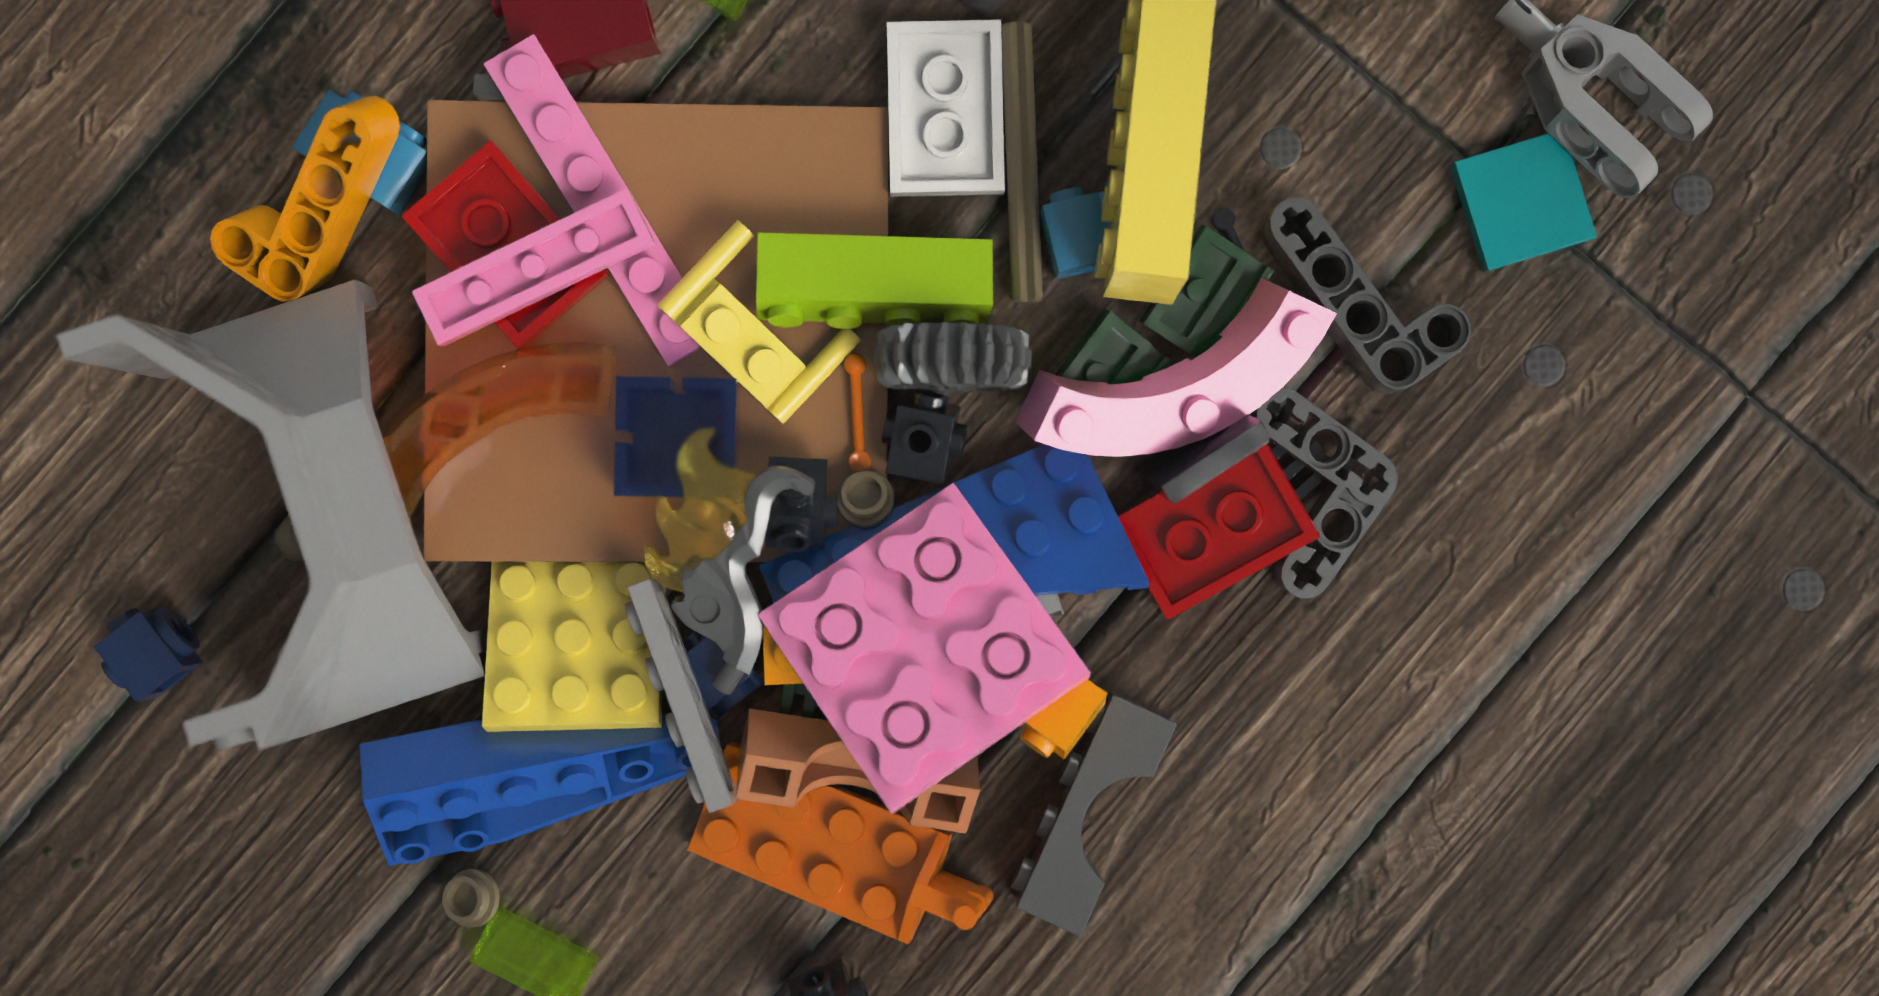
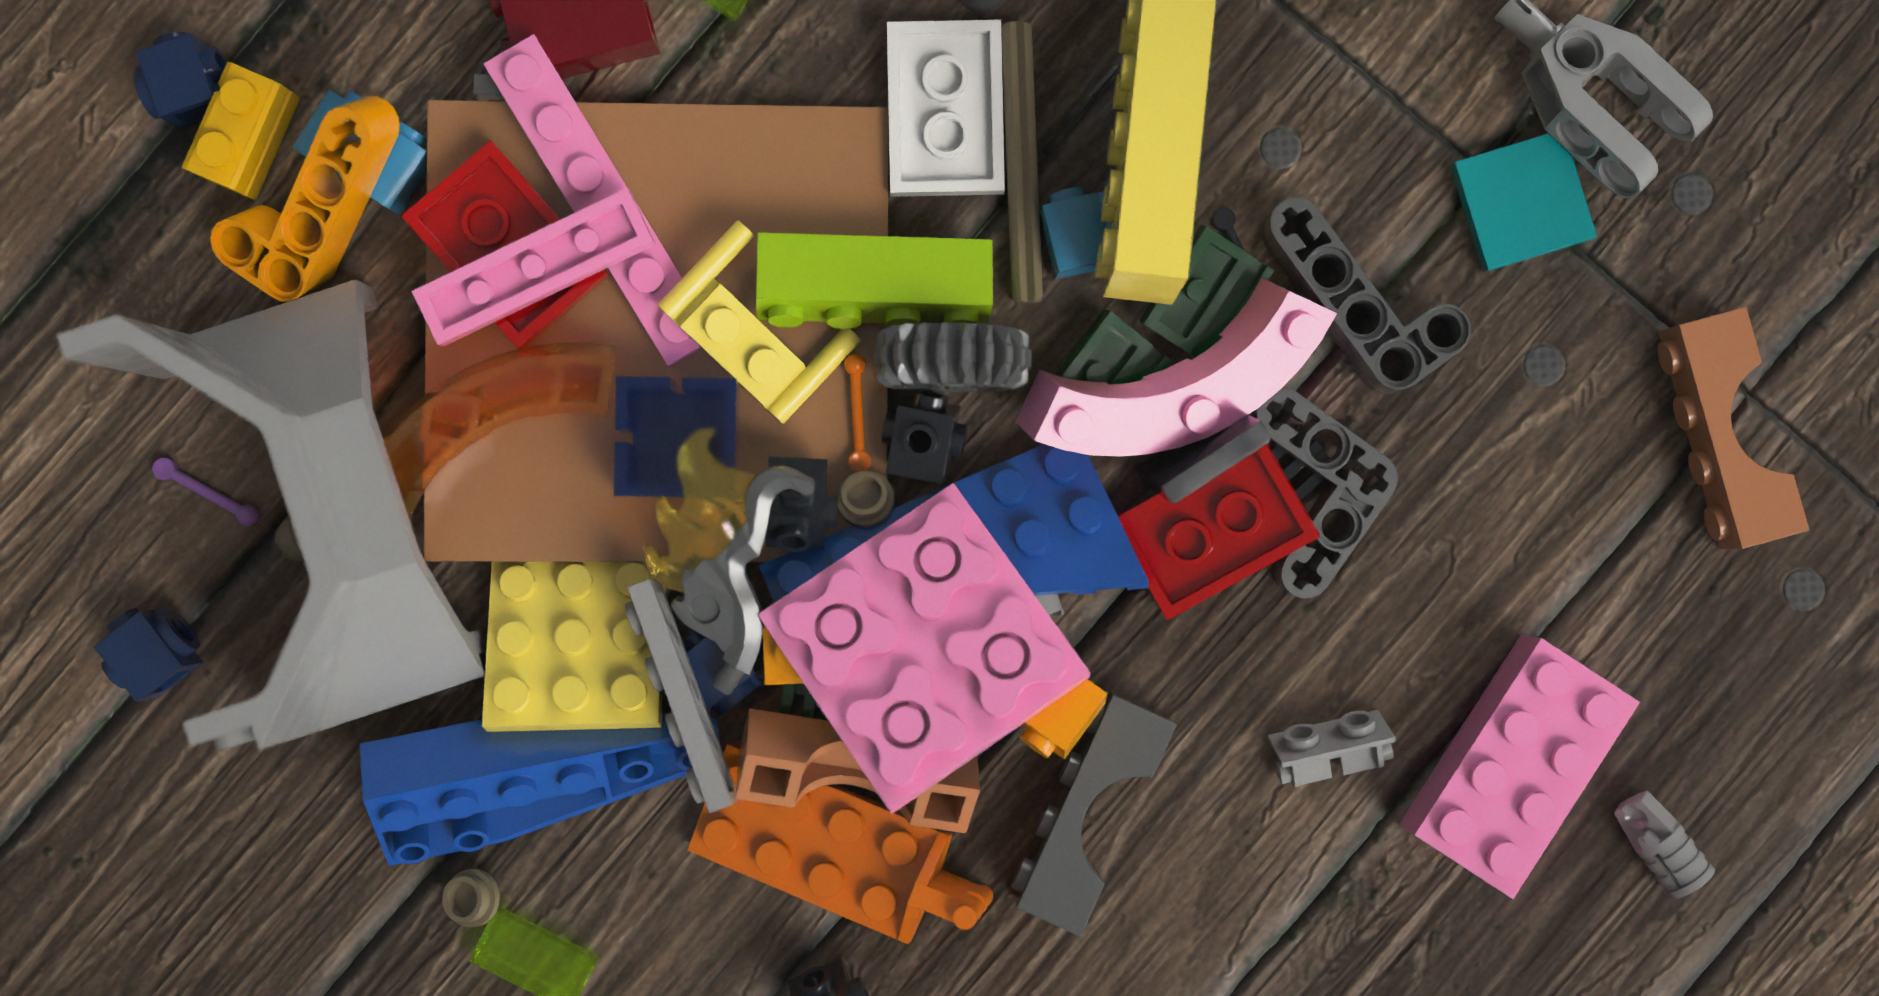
none -> dark blue brick [133,32,226,129]
none -> medium lavender hinge [152,458,260,526]
none -> yellow brick [181,62,301,201]
none -> light grey hinge [1268,710,1396,787]
none -> bright pink brick [1398,635,1640,899]
none -> light grey hinge [1614,791,1715,899]
none -> nougat arch [1657,307,1810,549]

